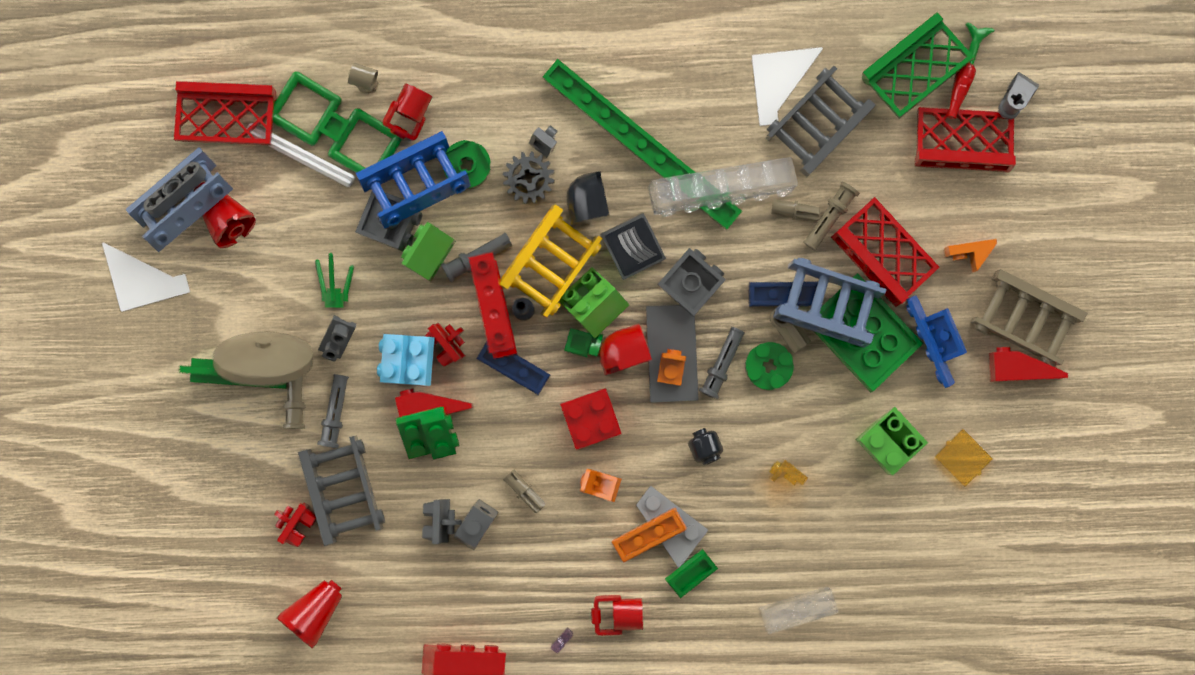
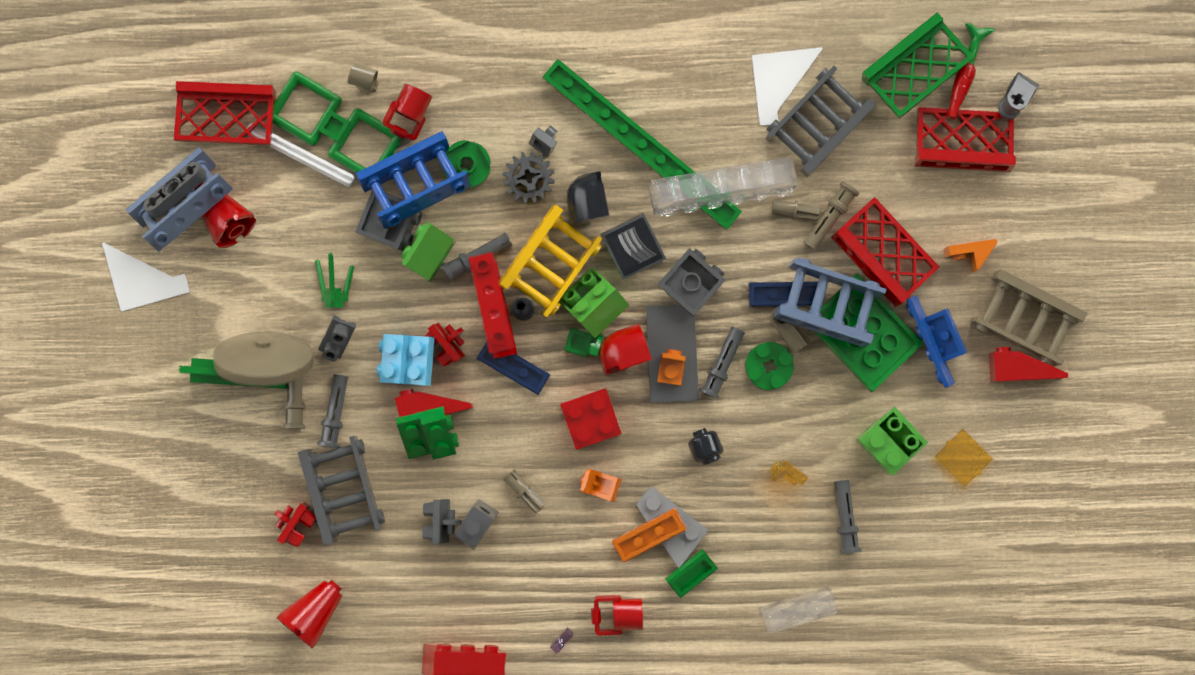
none -> dark grey pin [834,480,862,554]

